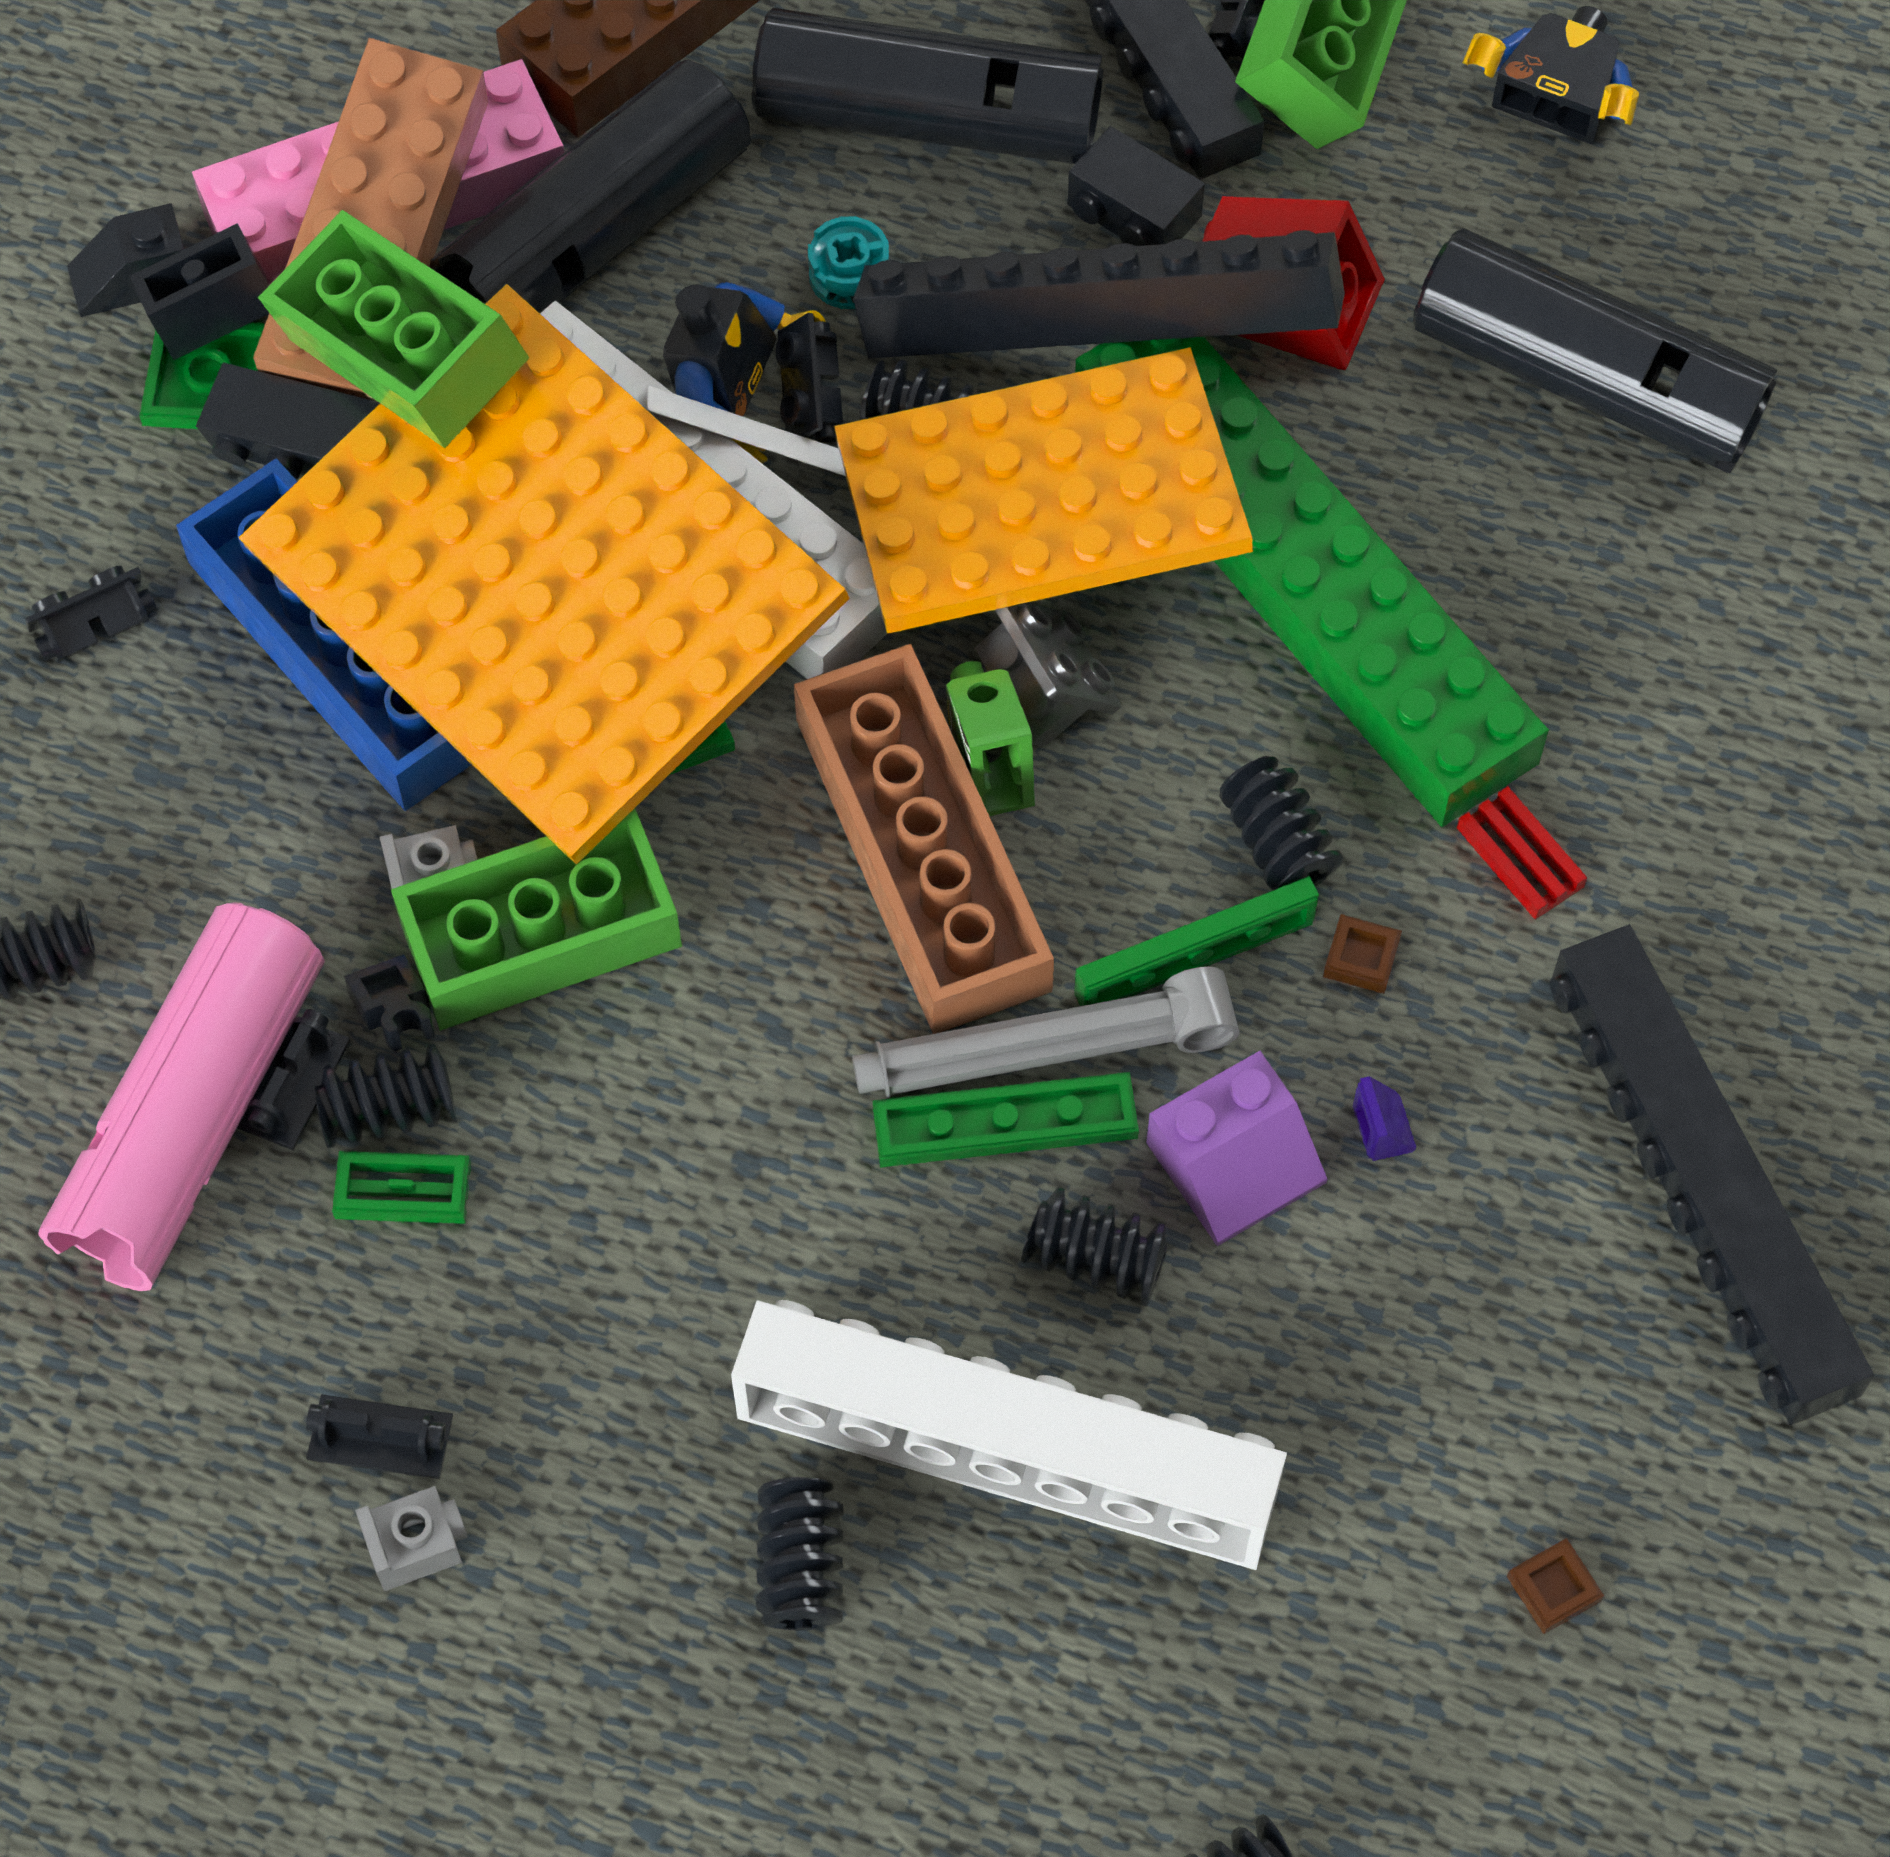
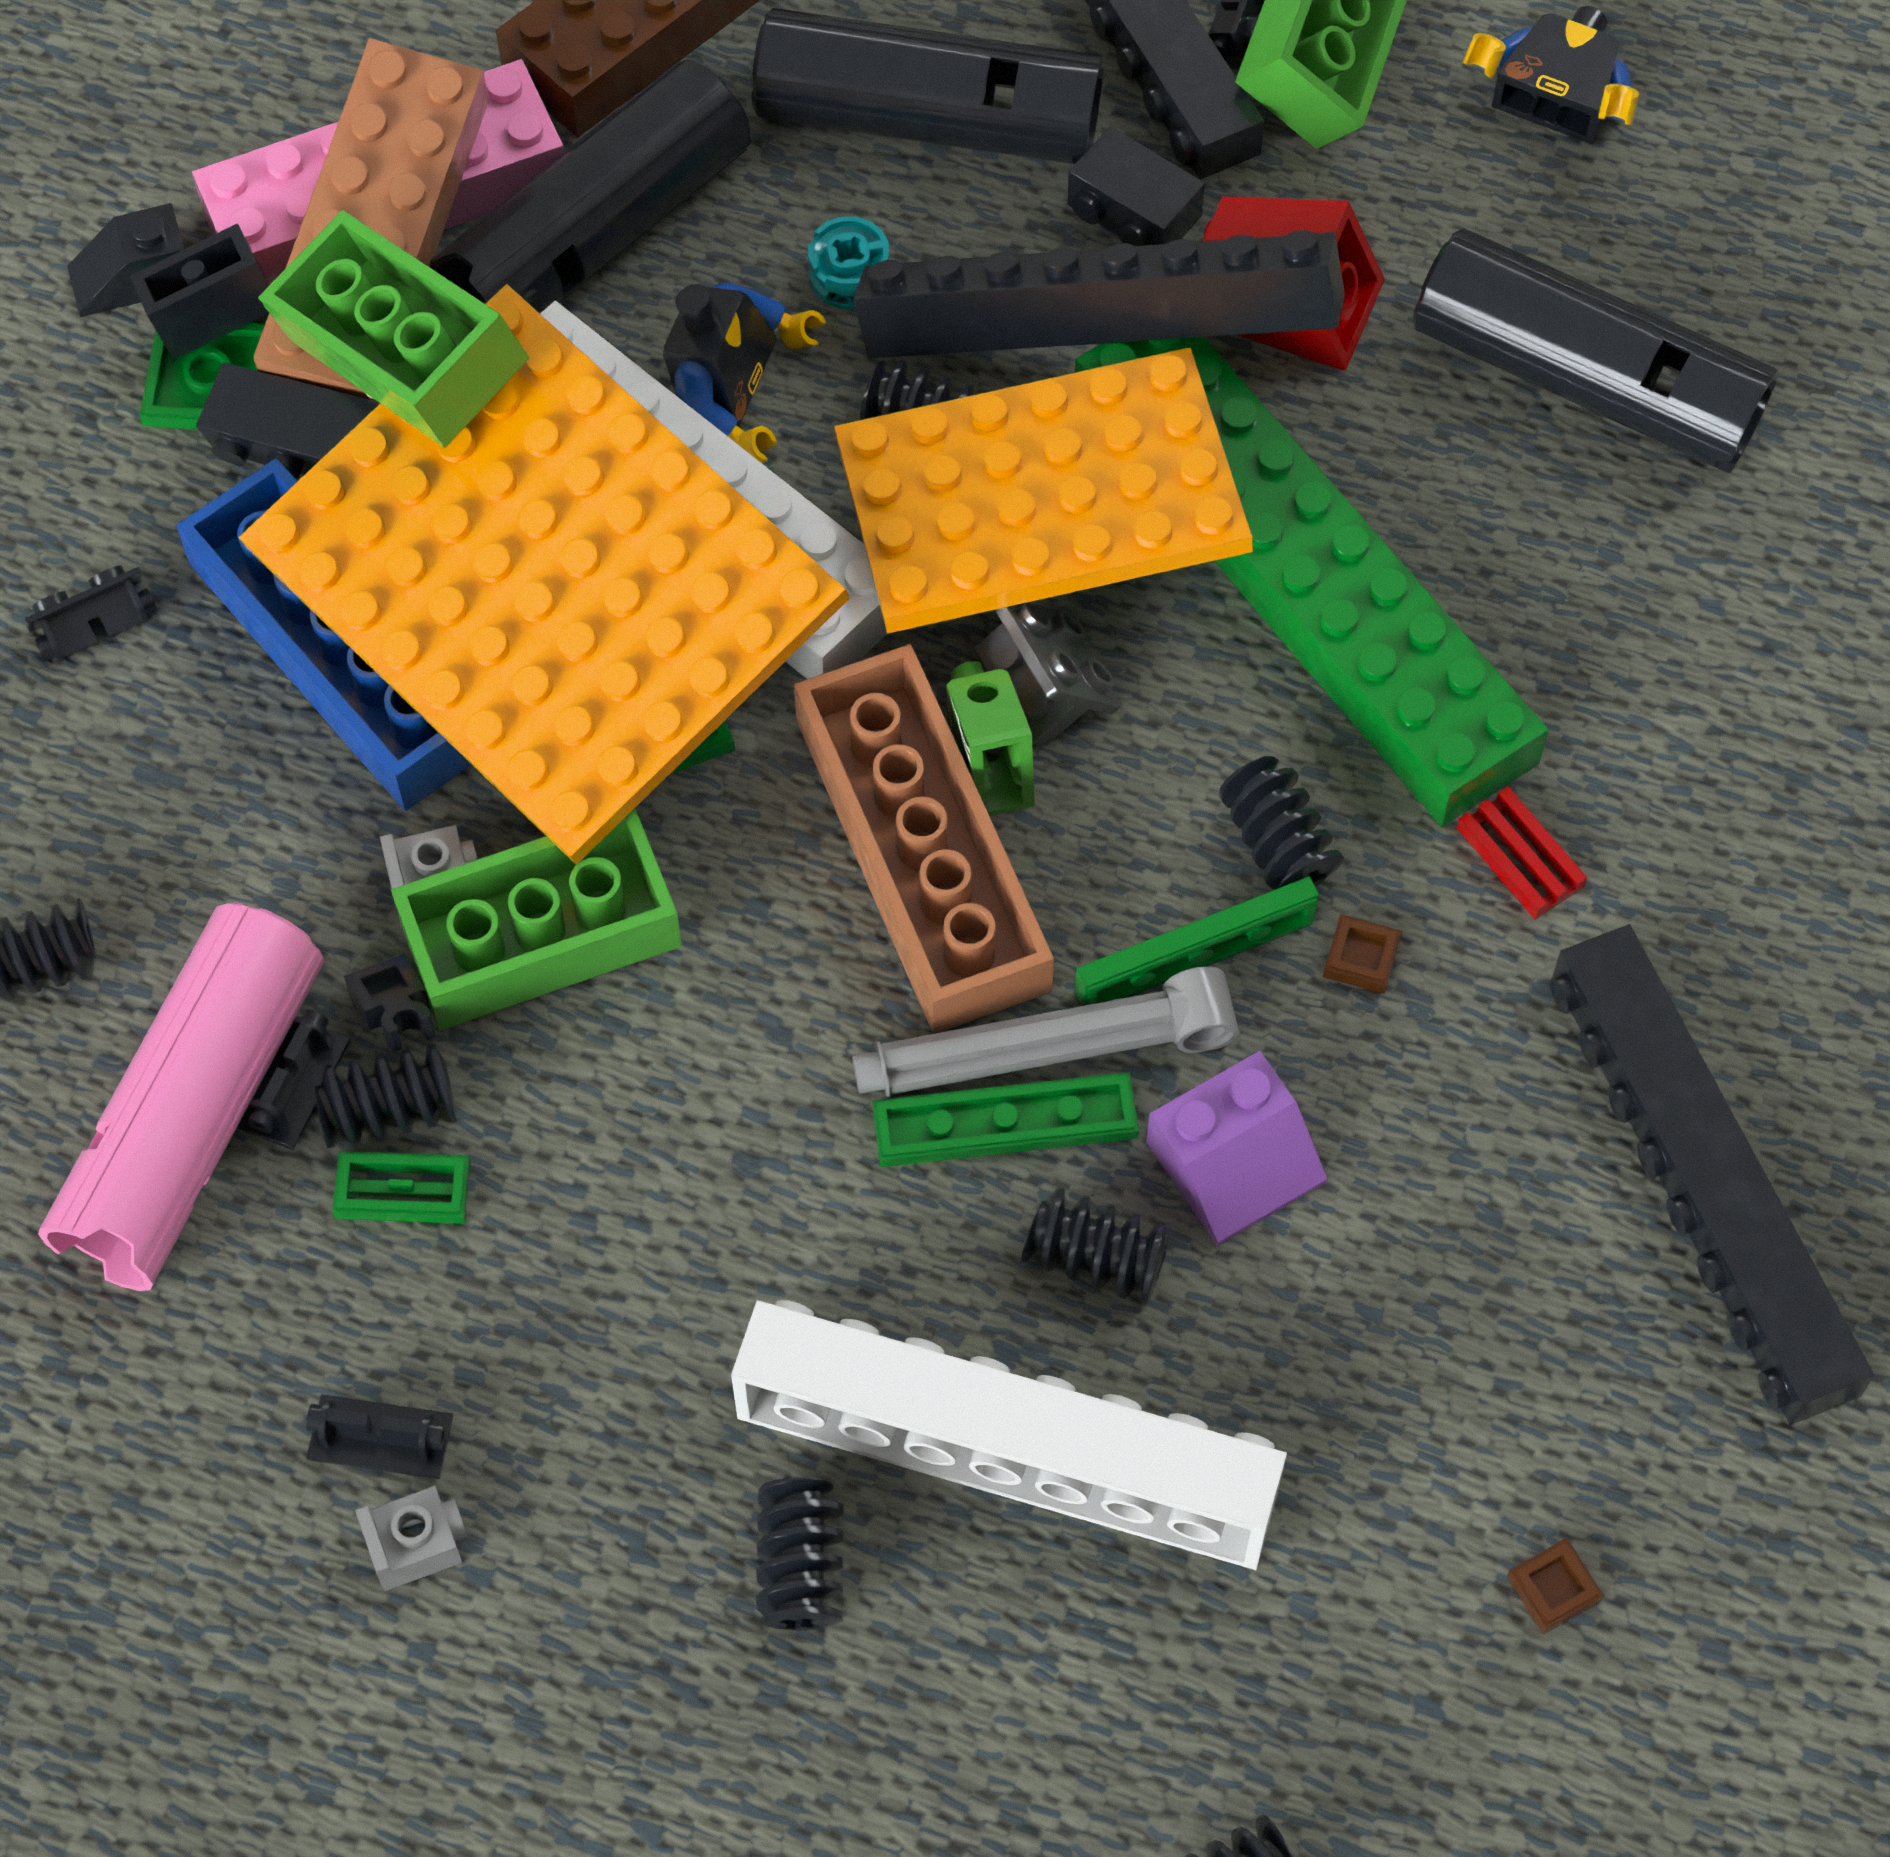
white sticker [647,386,846,476] -> none
black hinge [776,313,844,443] -> none
dark purple slope [1352,1076,1416,1161] -> none

